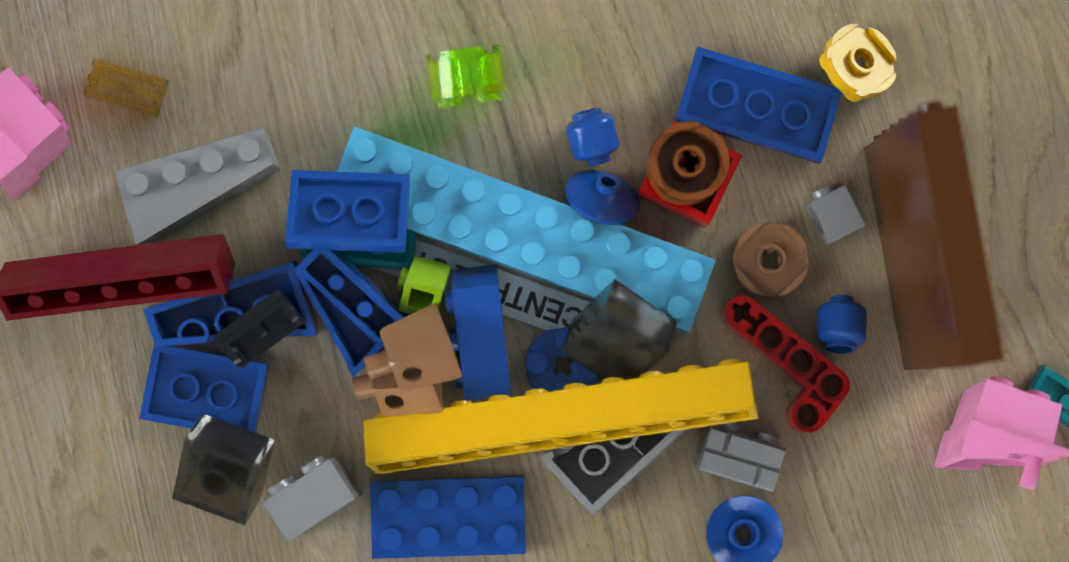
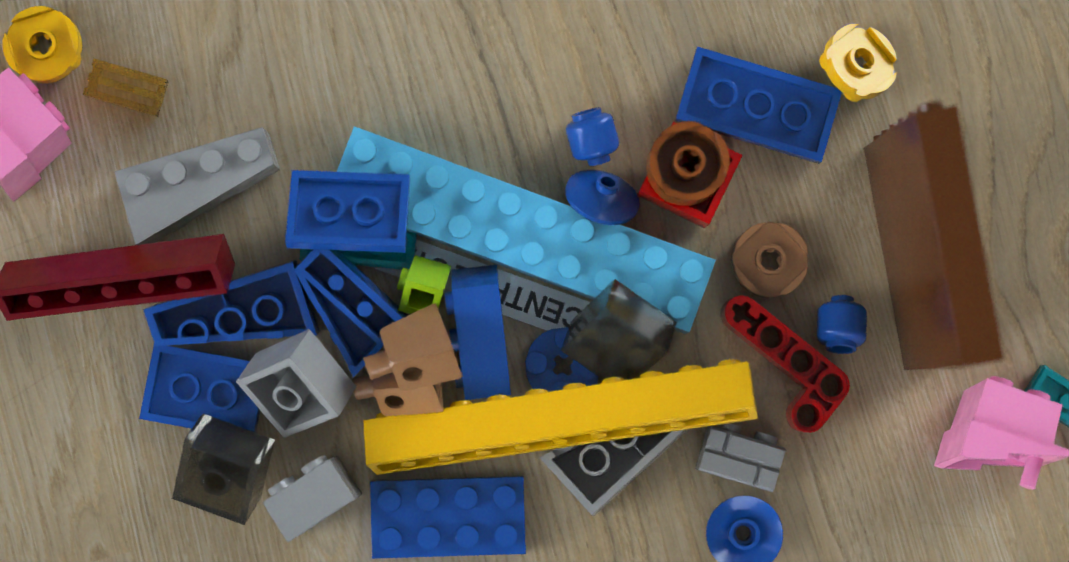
black hinge [213,287,306,368] -> none
clear neon green brick [425,45,507,109] -> none
light grey brick [805,184,866,246] -> none
none -> yellow plate [2,6,82,84]
none -> light grey brick [236,329,357,438]

